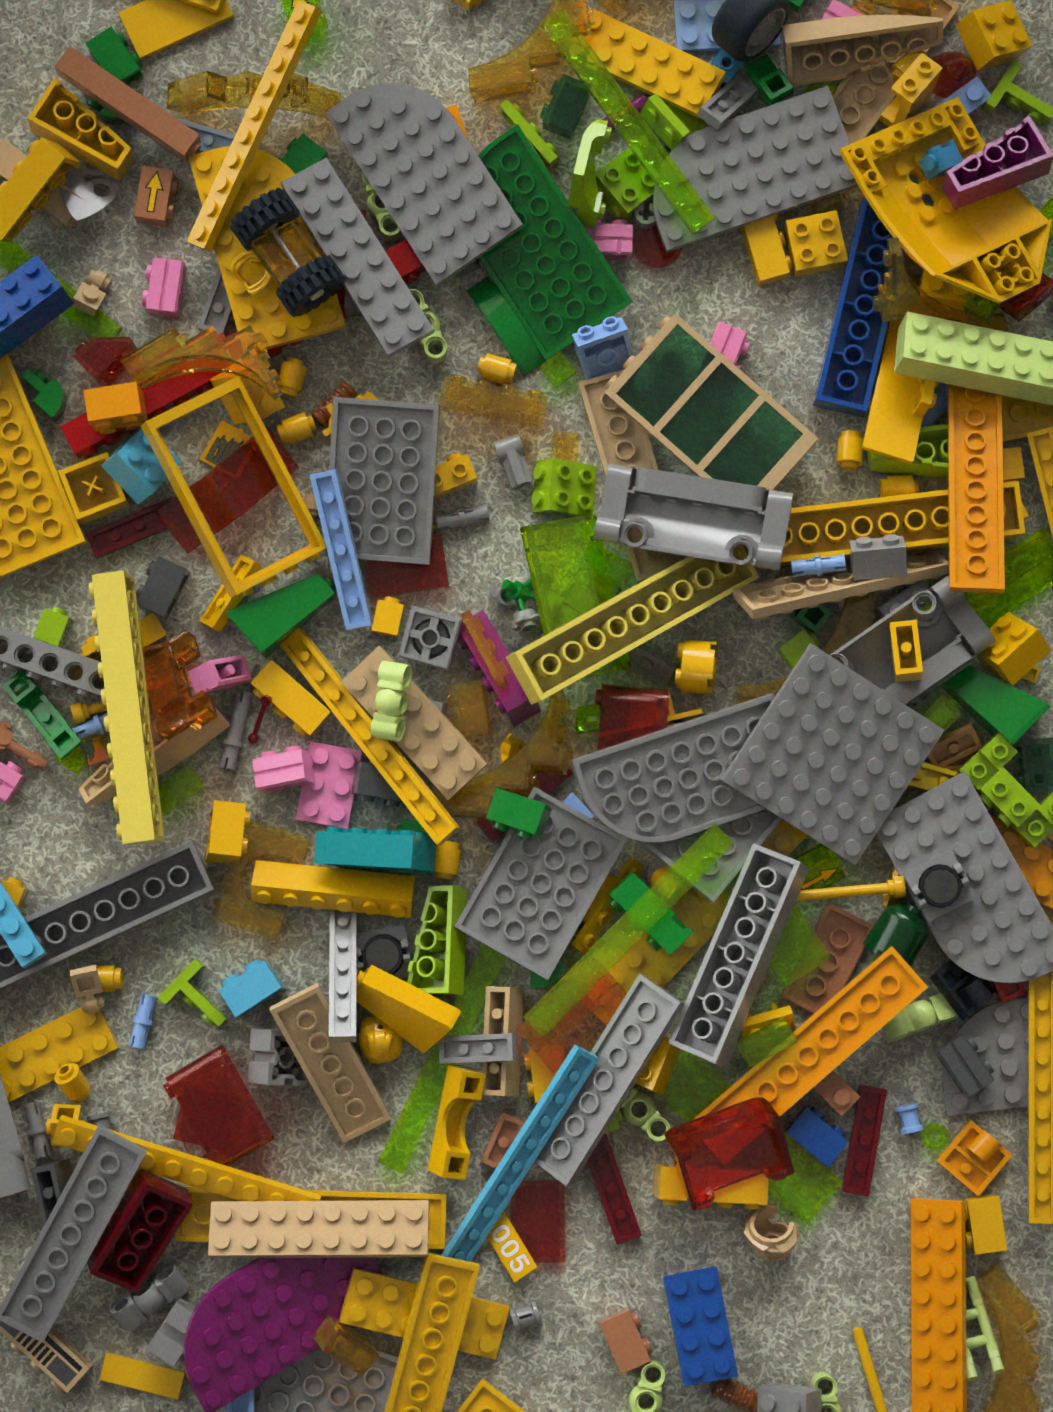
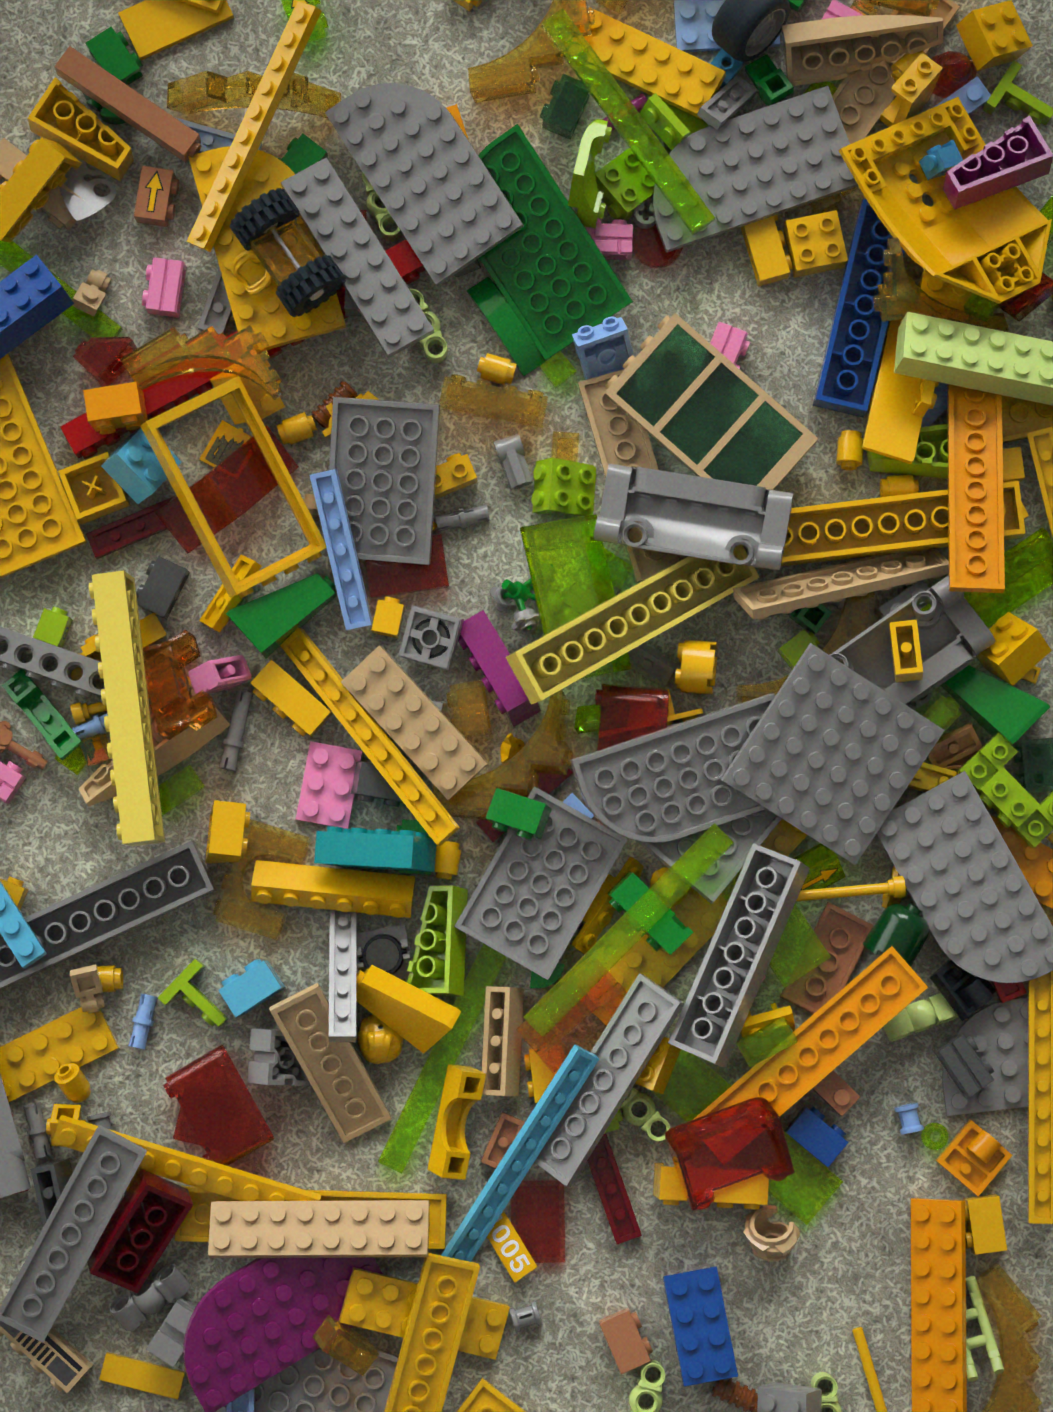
green brick [21,368,66,422] -> none
dark red hinge [248,695,272,744] -> none
bright pink brick [252,746,315,793] -> none
yellow brick [276,358,308,398] -> none
yellowish green piece [371,660,412,742] -> none
light grey plate [439,1033,517,1064] -> none
clear yellow plate [460,610,509,689] -> none
lime plate [499,99,558,170] -> none
light blue pin [791,554,846,578] -> none
dark red plate [841,1084,887,1197] -> none
light grey brick [849,534,907,581] -> none
piece [903,849,977,922] -> none

